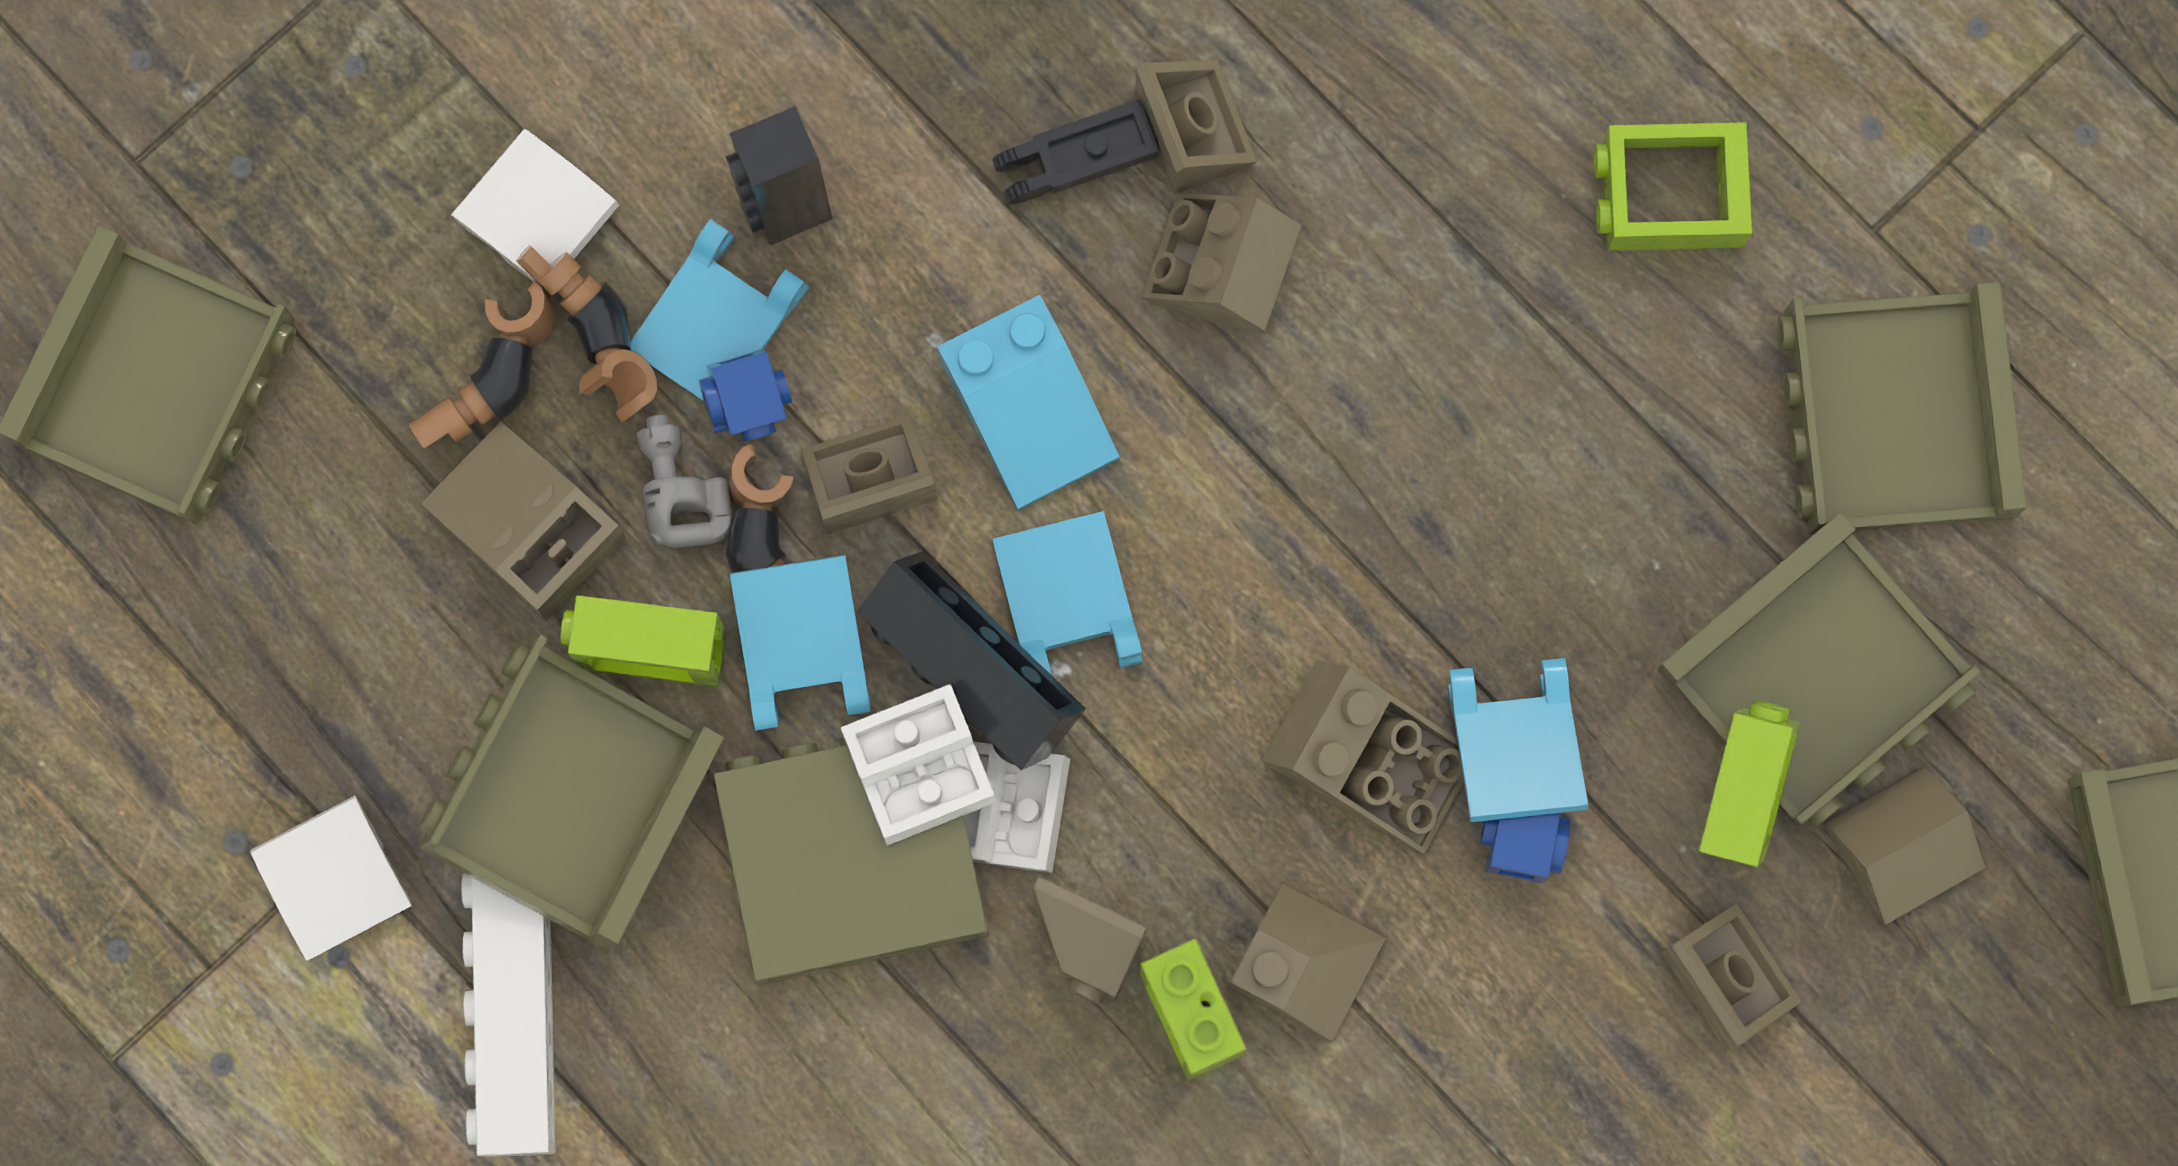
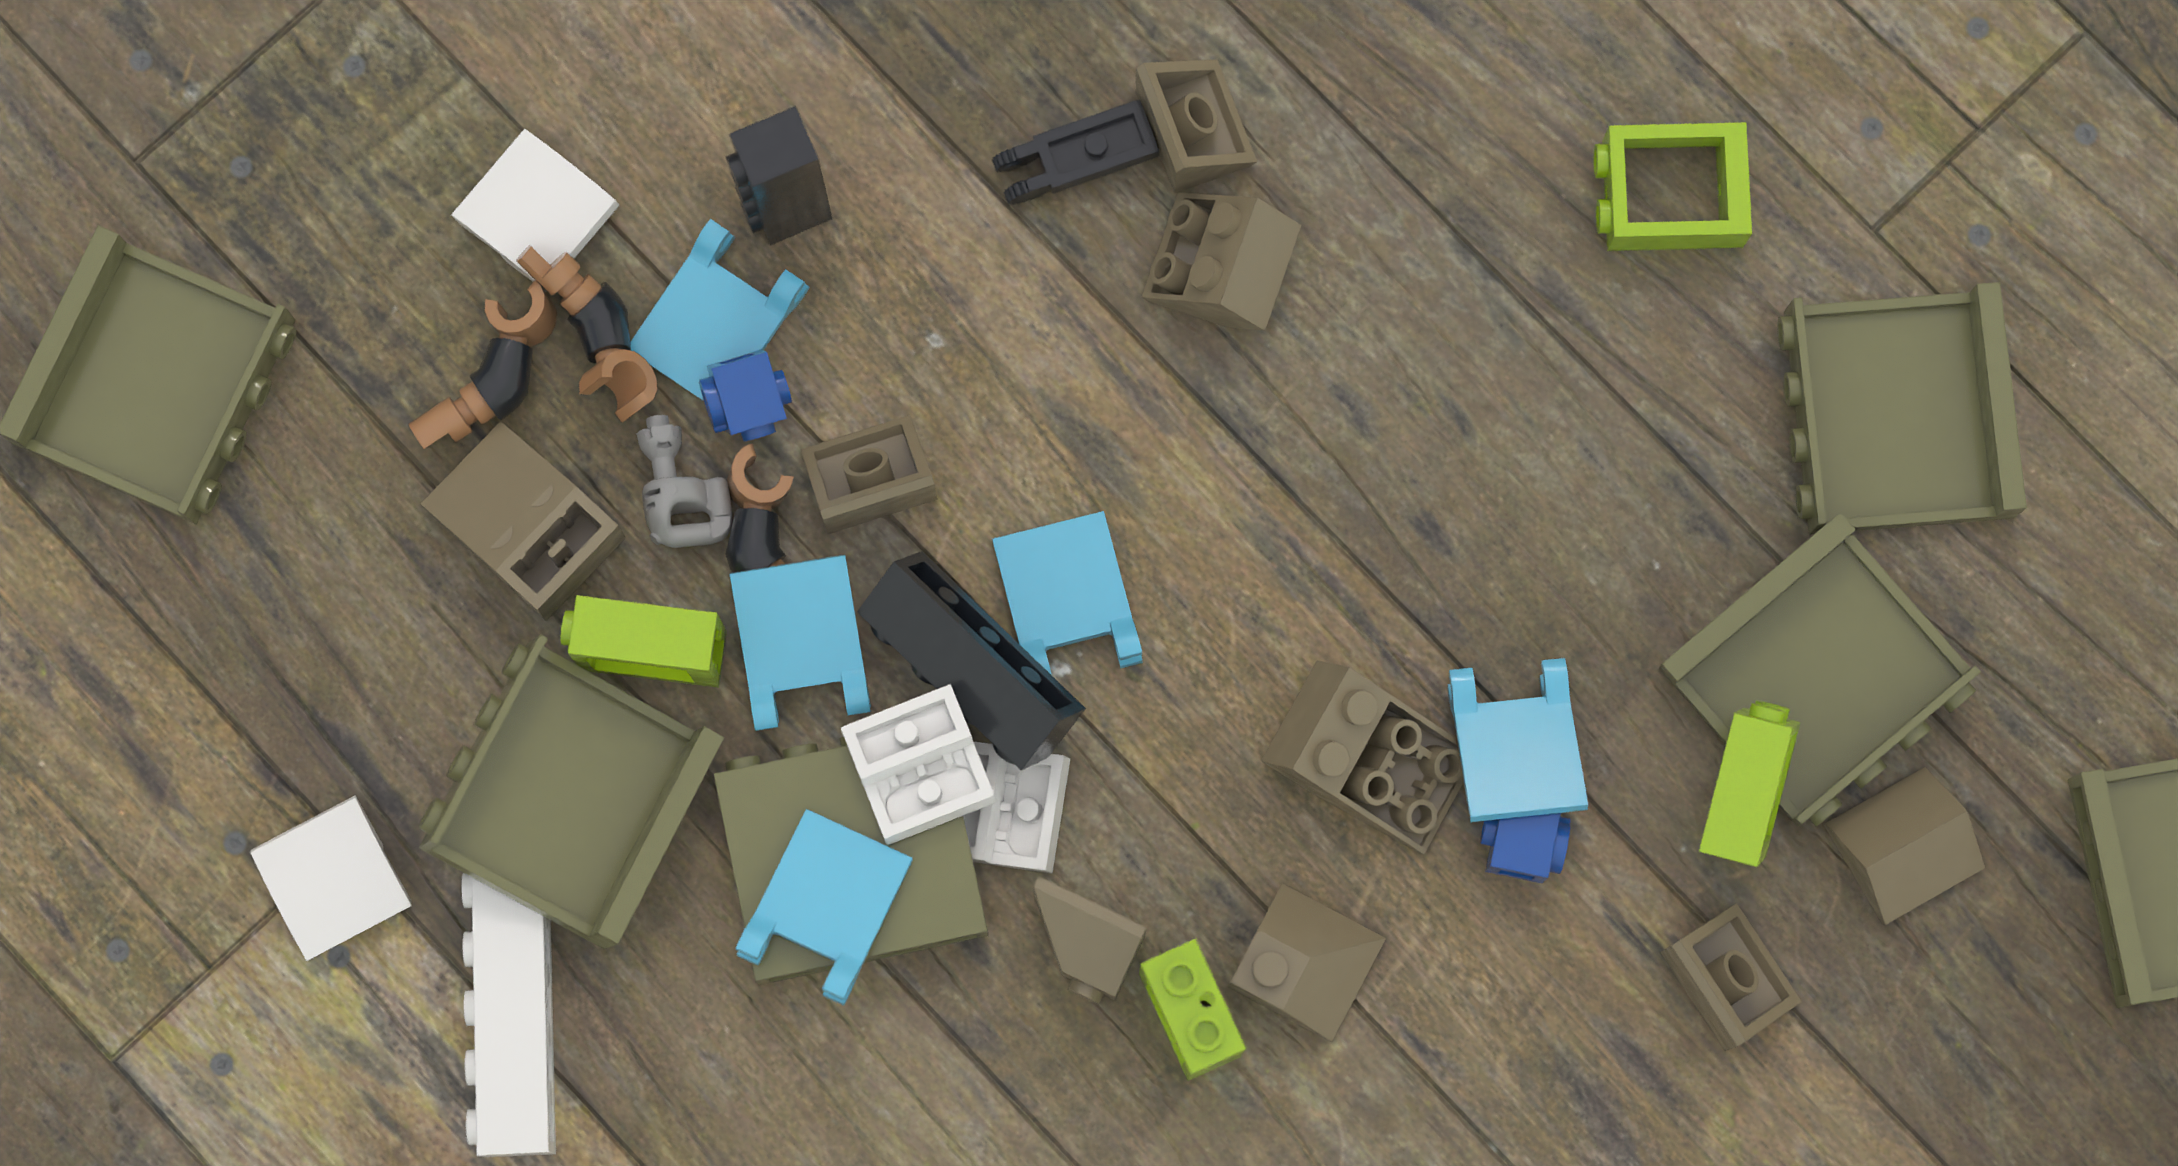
medium azure slope [937,295,1120,511] -> none
none -> medium azure flag [736,809,913,1006]

